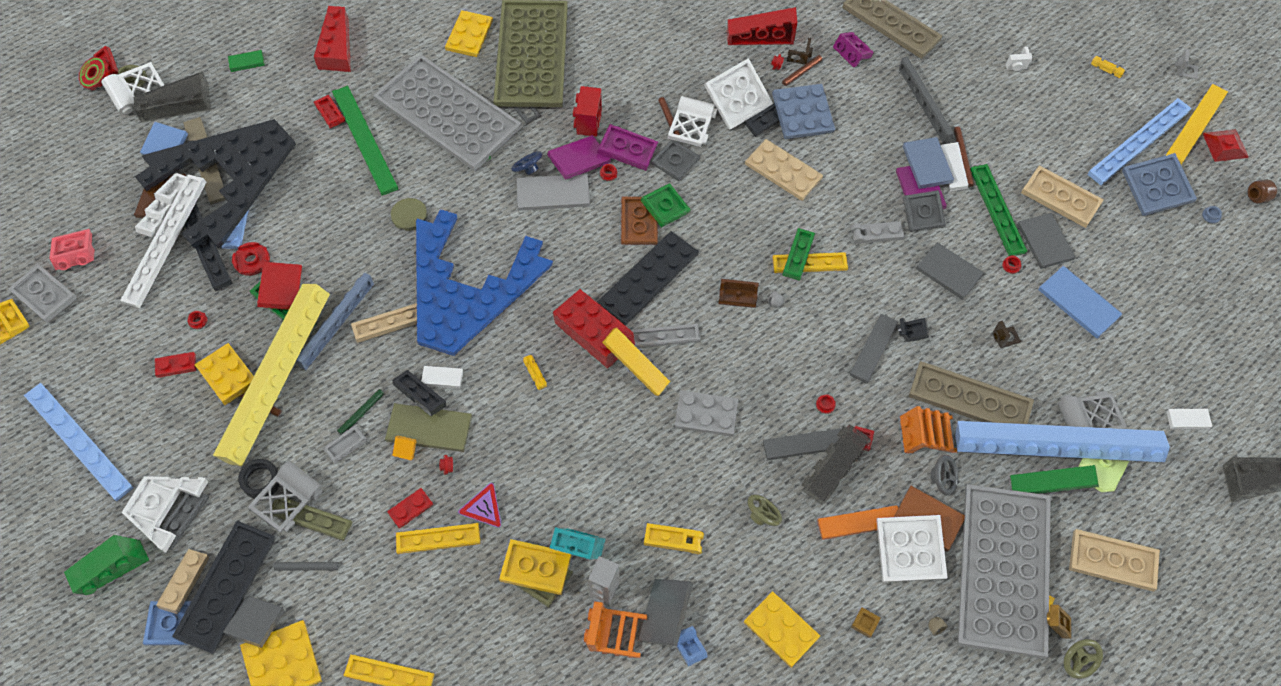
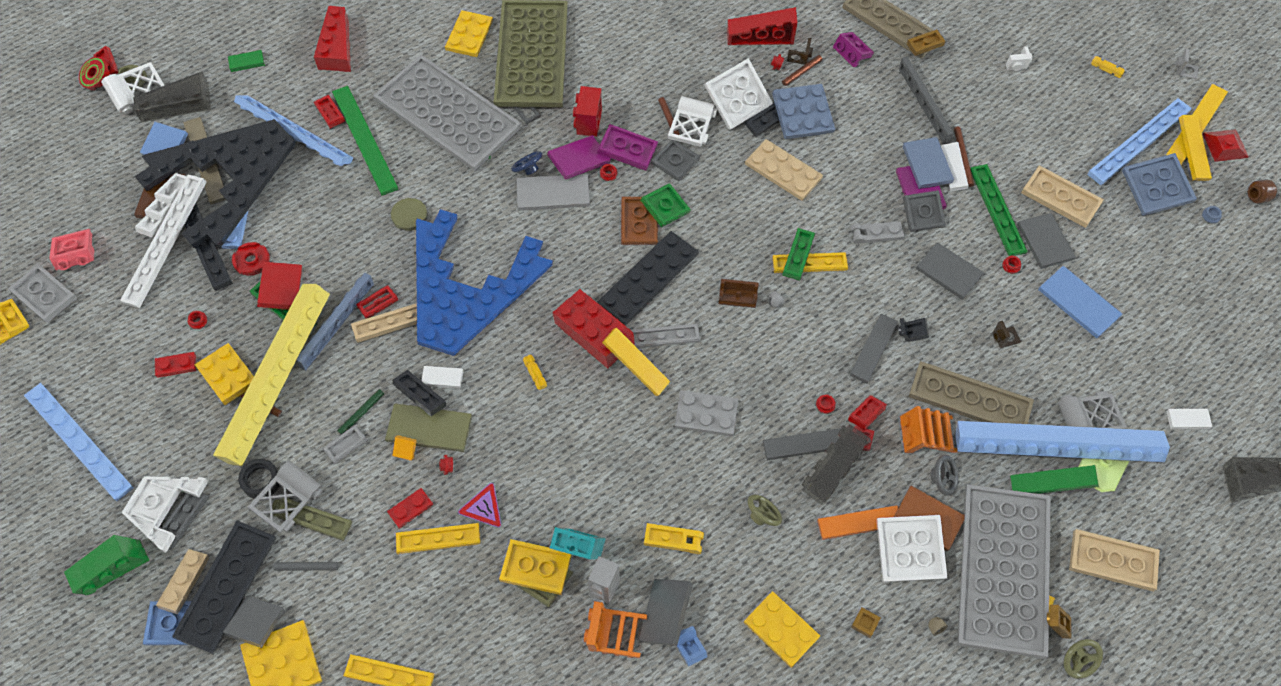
none -> light blue plate [234,95,353,166]
none -> red tile [356,285,398,319]
none -> red plate [848,395,887,430]
none -> pearl gold plate [907,30,945,56]
none -> yellow tile [1179,115,1212,181]

